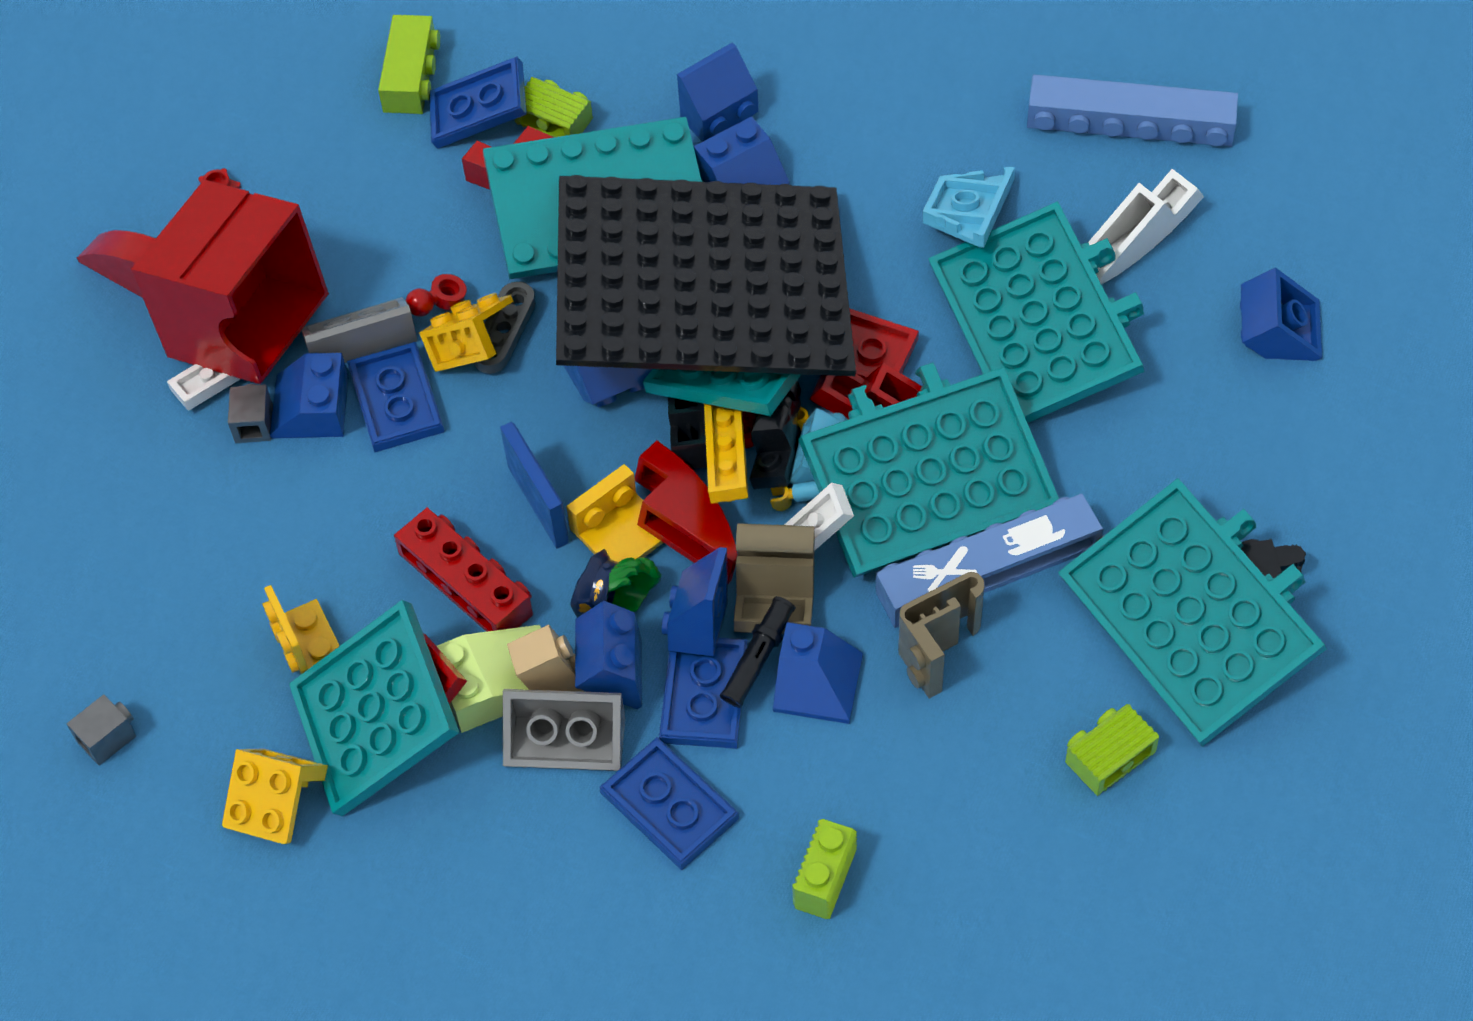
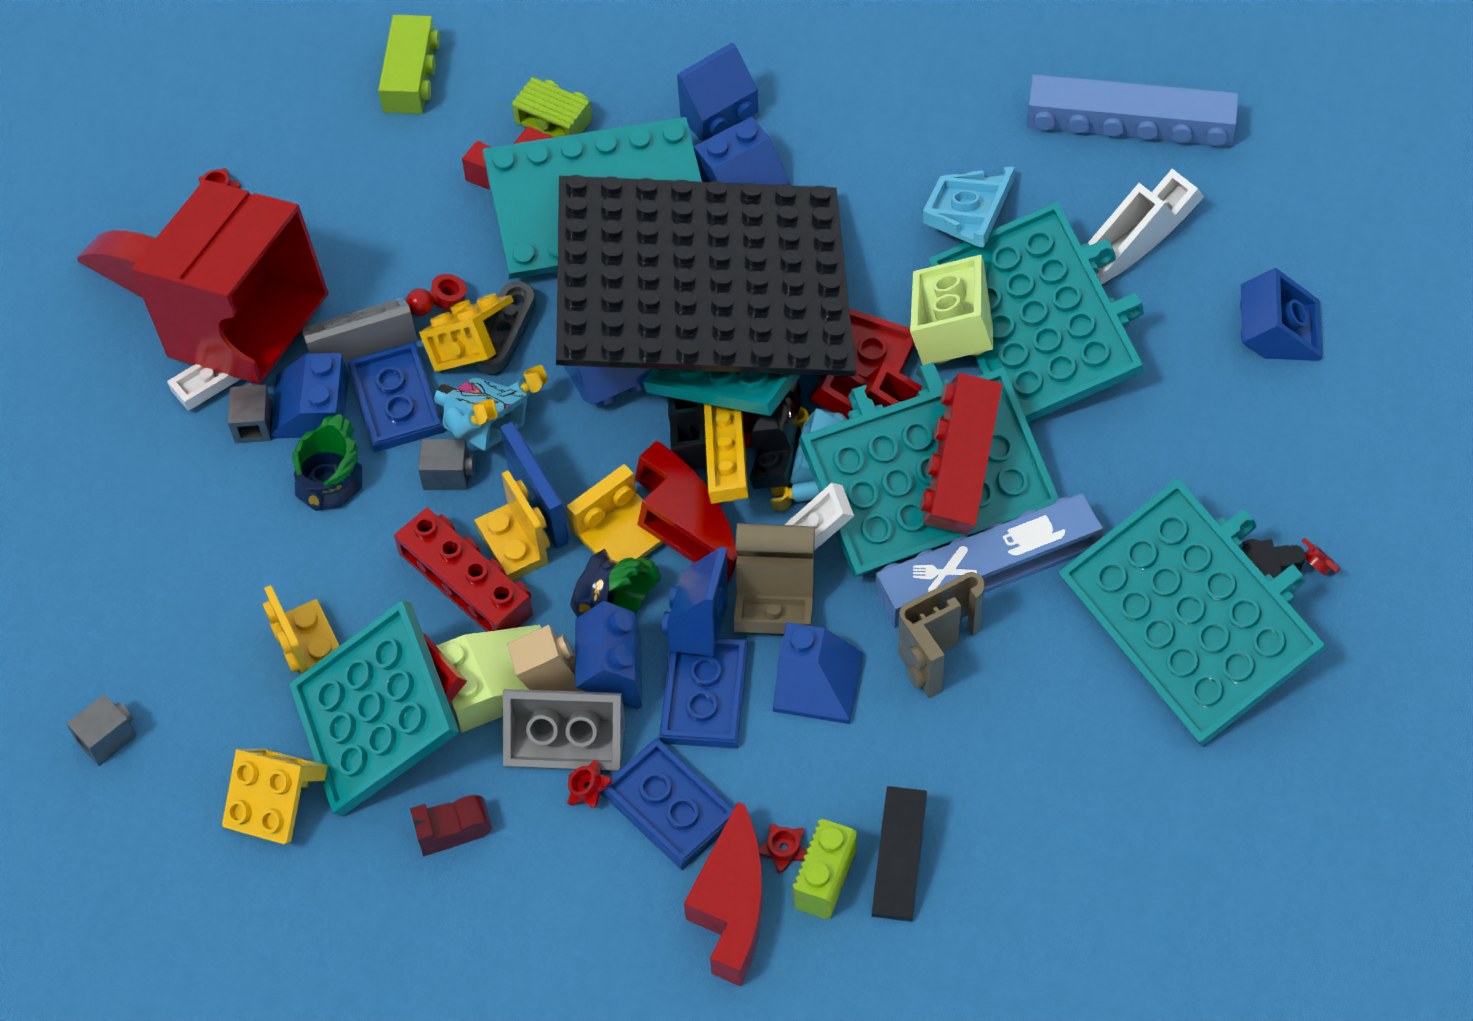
blue tile [429,56,526,149] -> none
black pin [720,596,796,708] -> none
lime brick [1065,704,1159,796] -> none
none -> piece [292,414,362,510]
none -> dark red leg [410,795,492,857]
none -> flat silver brick [418,439,475,490]
none -> medium azure torso [434,365,548,451]
none -> yellow bracket [474,470,550,581]
none -> red plate [567,760,612,808]
none -> red slope [684,802,763,987]
none -> red plate [758,824,806,872]
none -> black slope [872,786,927,922]
none -> yellowish green slope [910,254,993,365]
none -> red brick [920,372,1003,535]
none -> red plate [1301,538,1340,576]

